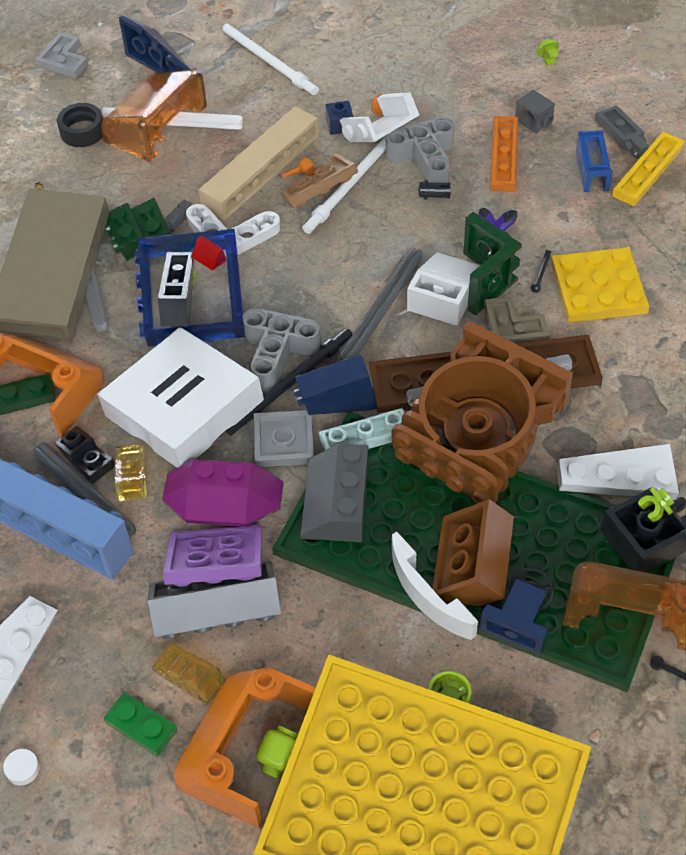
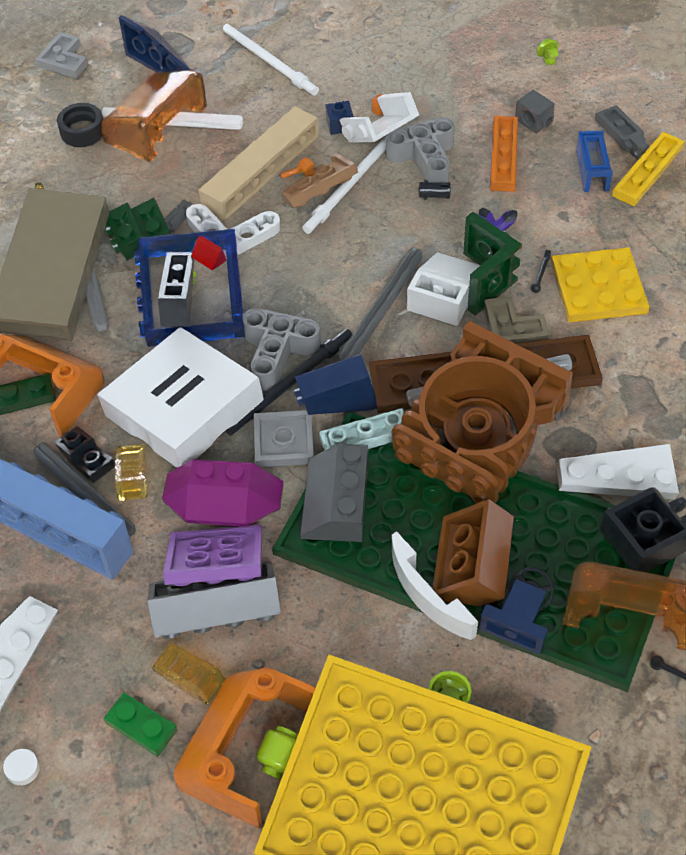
lime plate [638,487,674,522] -> none

